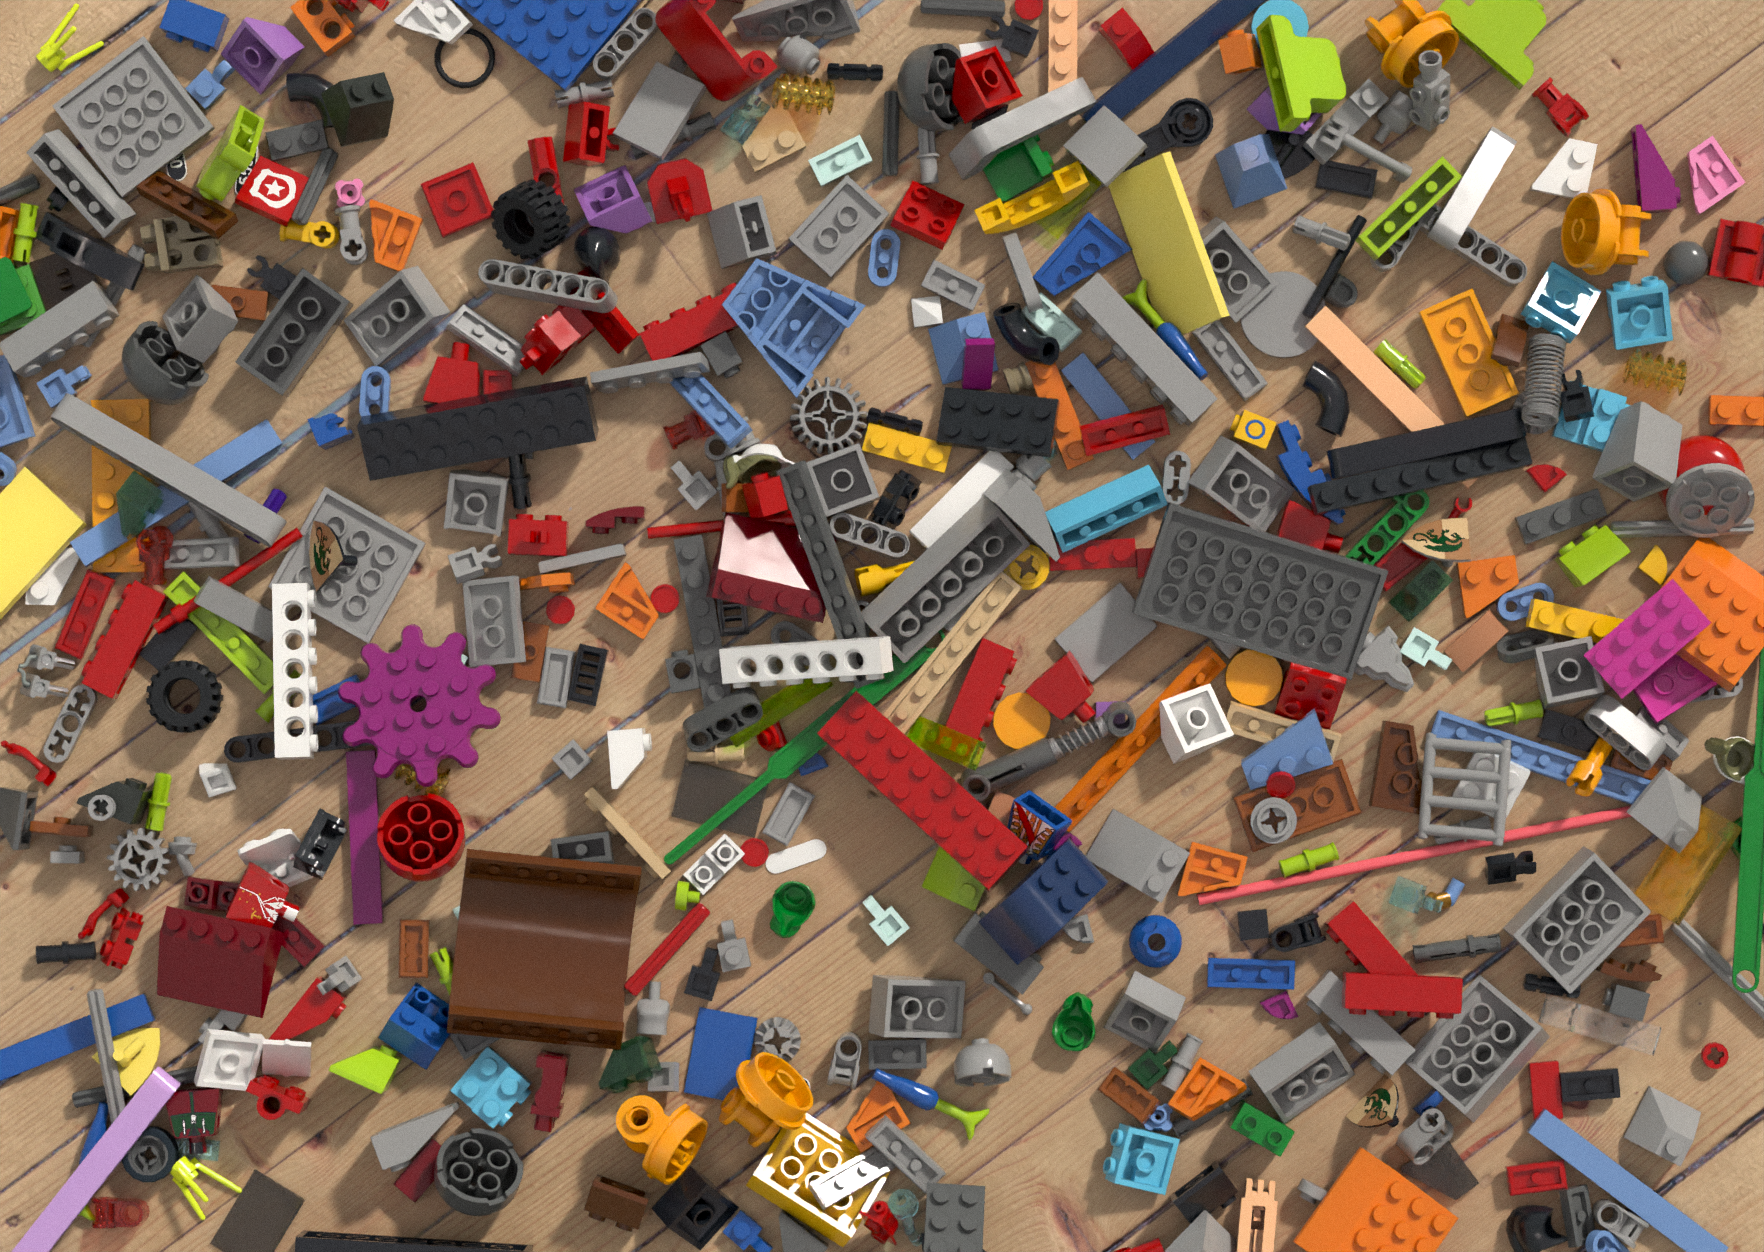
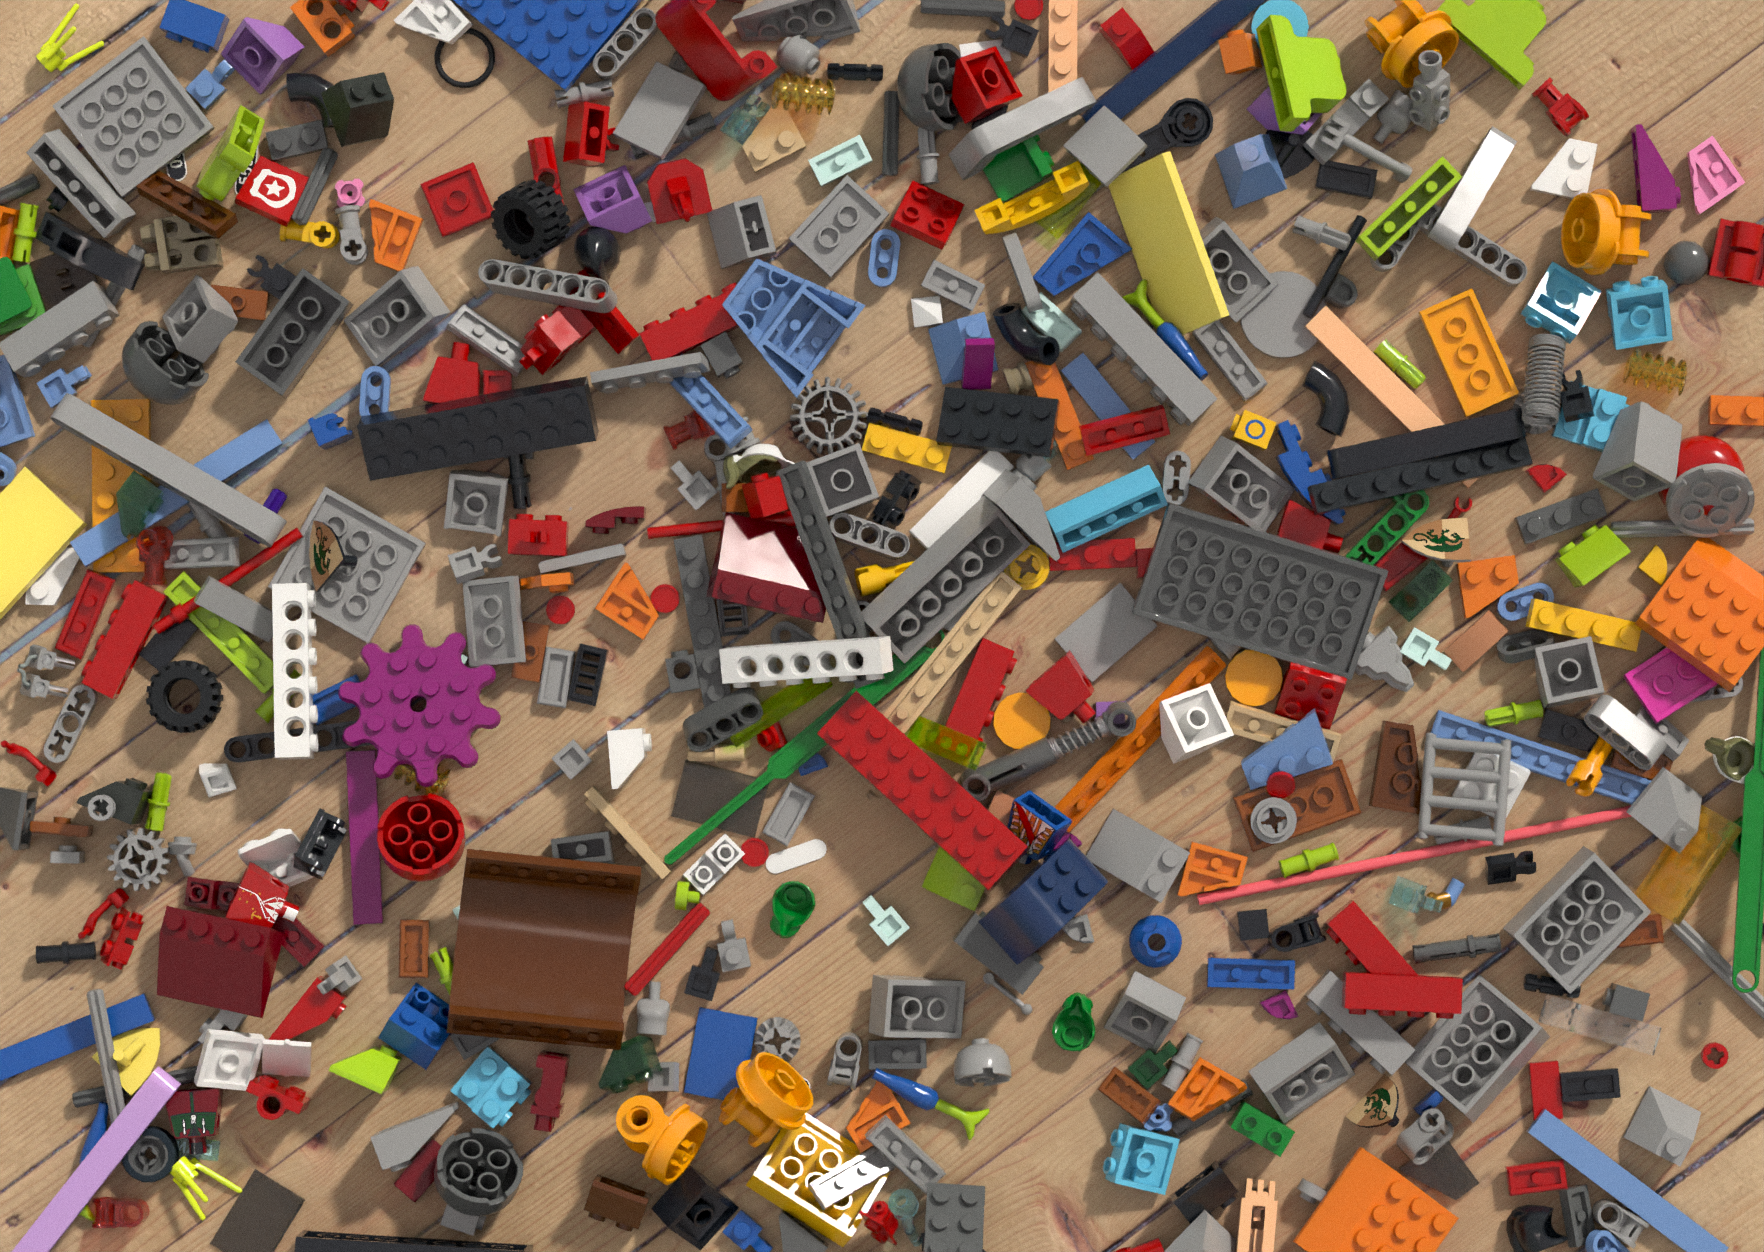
reddish brown slope [1491,314,1529,367] -> none
dark pink plate [1584,579,1712,699] -> none
reddish brown slope [1596,958,1662,982] -> none
none -> light grey brick [440,1204,487,1236]

